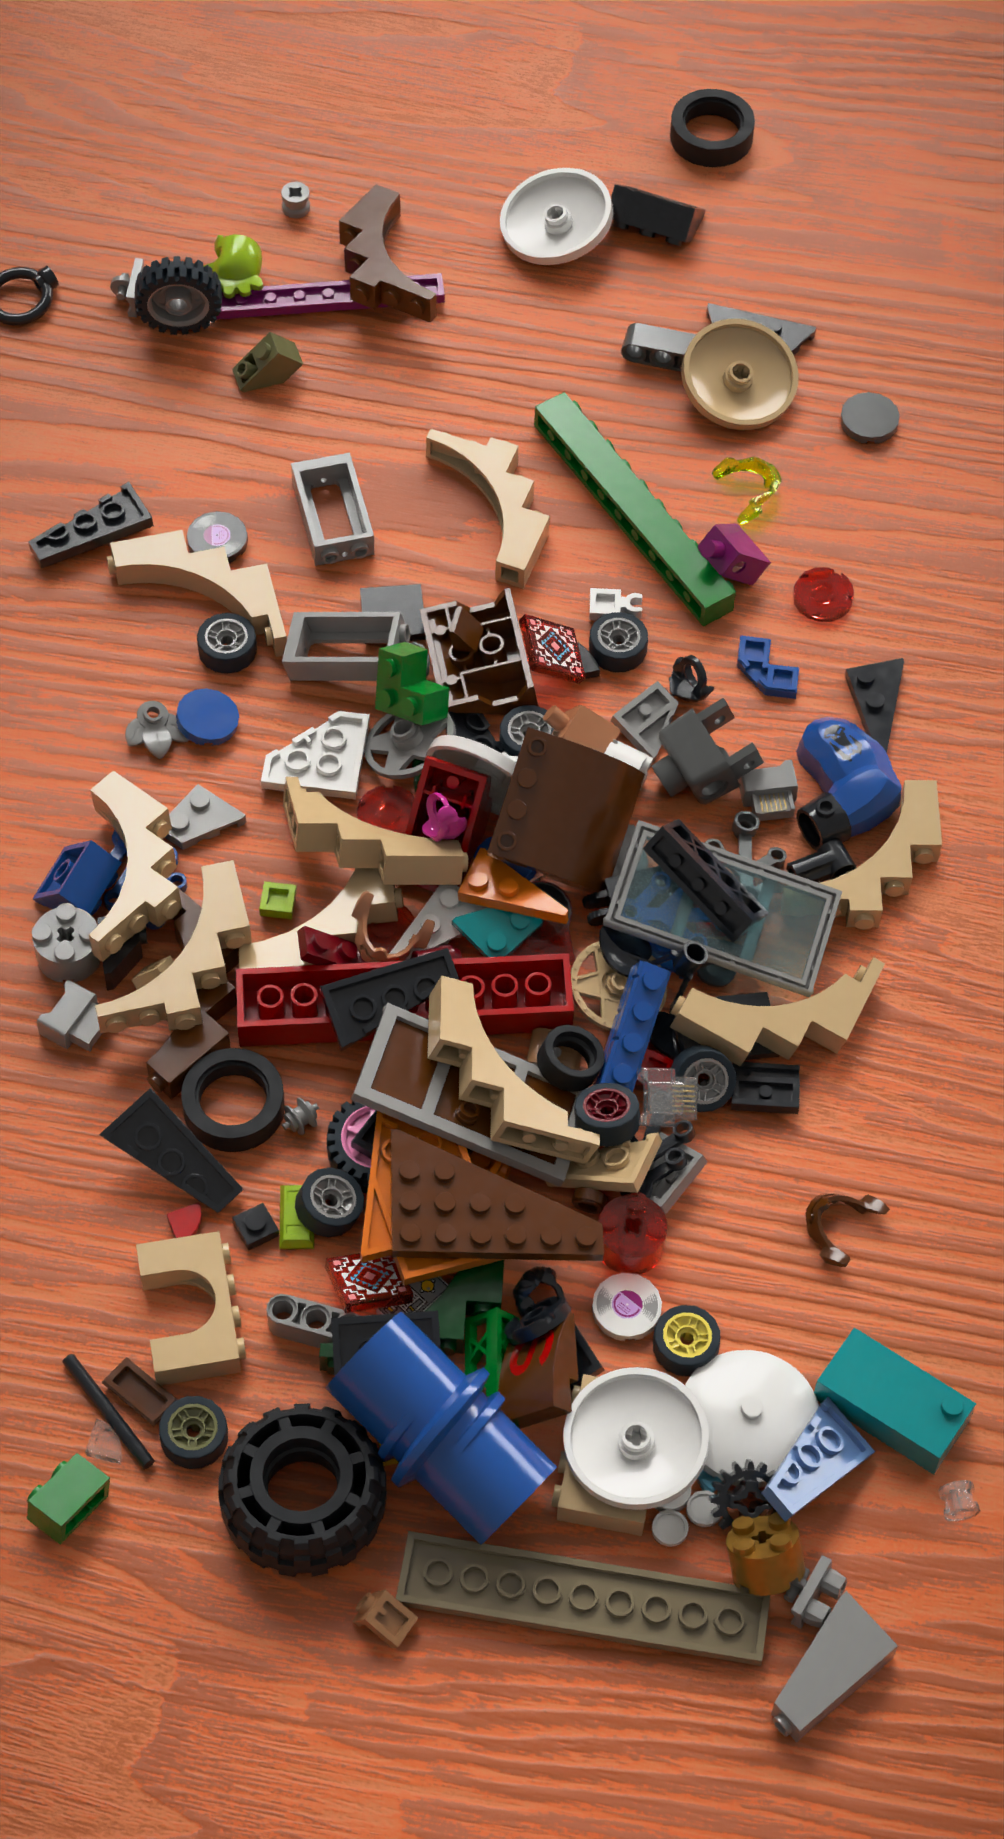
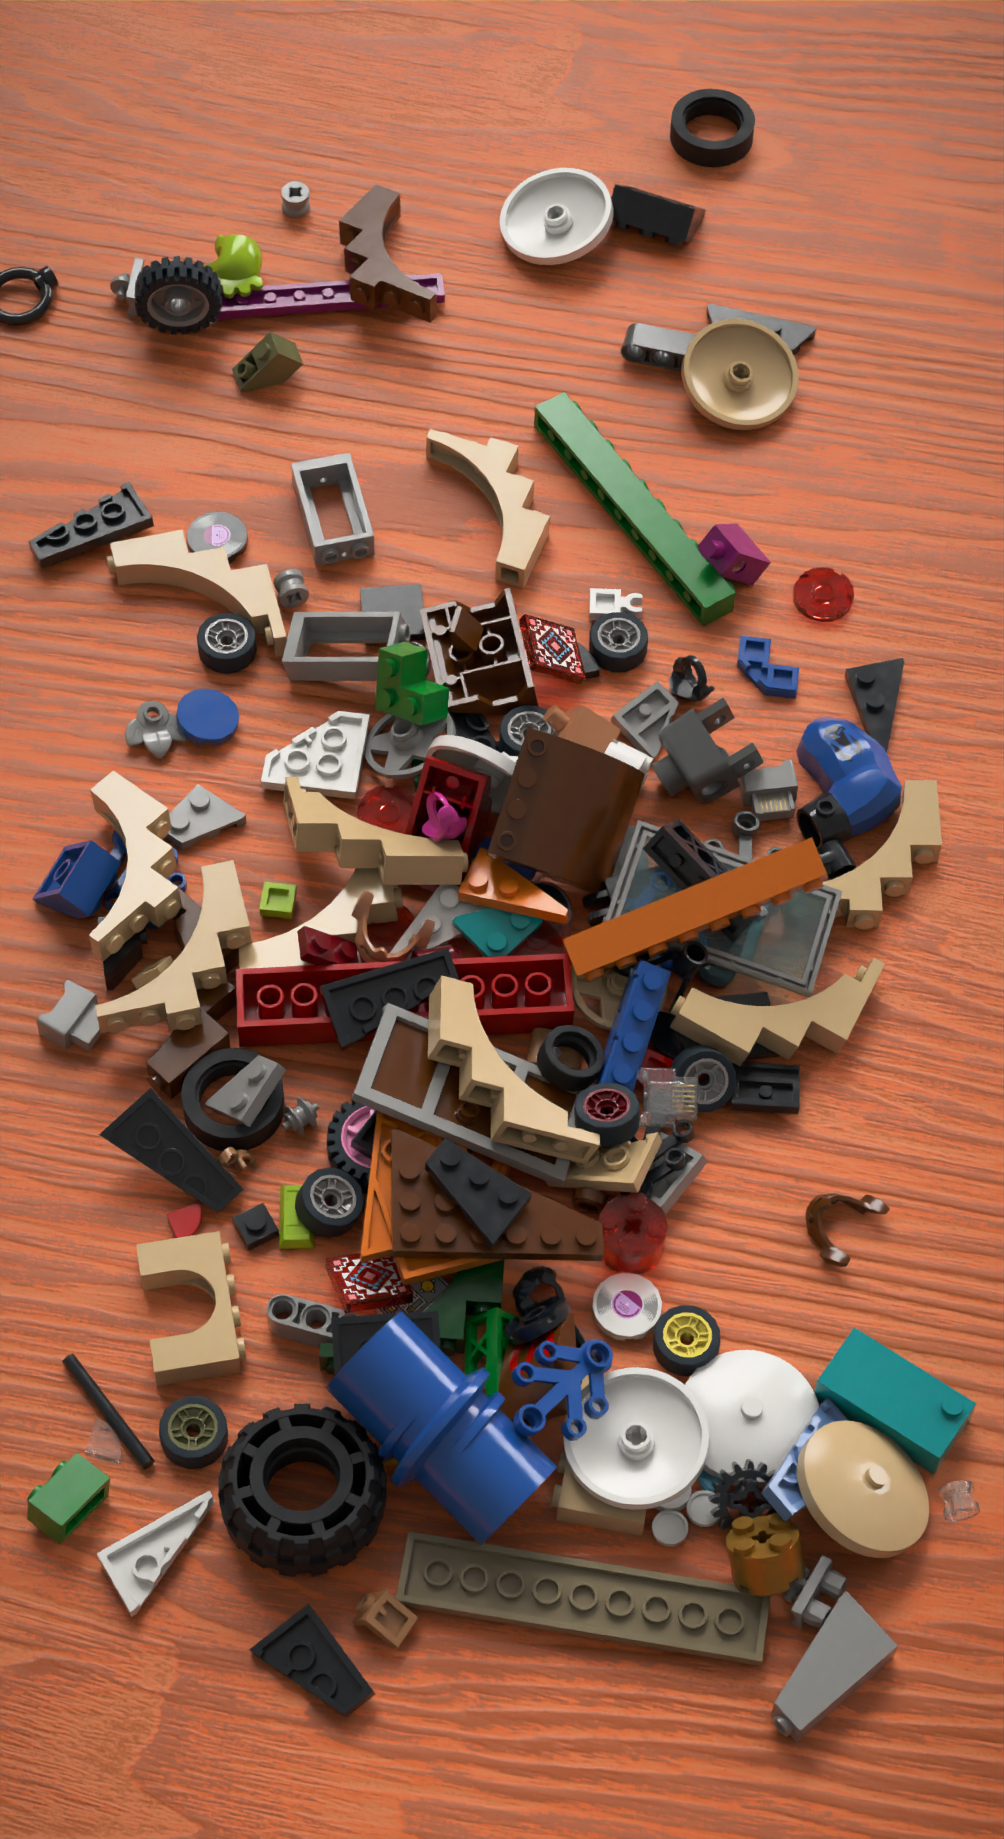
light grey brick [32,903,101,982] -> none
reddish brown tile [102,1357,177,1427] -> none
clear neon green helmet [712,457,782,524] -> none
tile [840,392,900,444] -> none
none -> white wing [97,1491,215,1617]
none -> light grey wing [205,1055,286,1127]
none -> medium nougat piece [218,1147,259,1171]
none -> black wing [249,1604,376,1718]
none -> light grey wheel [273,569,309,608]
none -> black wing [425,1138,532,1251]
none -> blue plant [512,1340,613,1441]
none -> orange brick [562,837,828,982]
none -> tan dish [797,1421,929,1558]

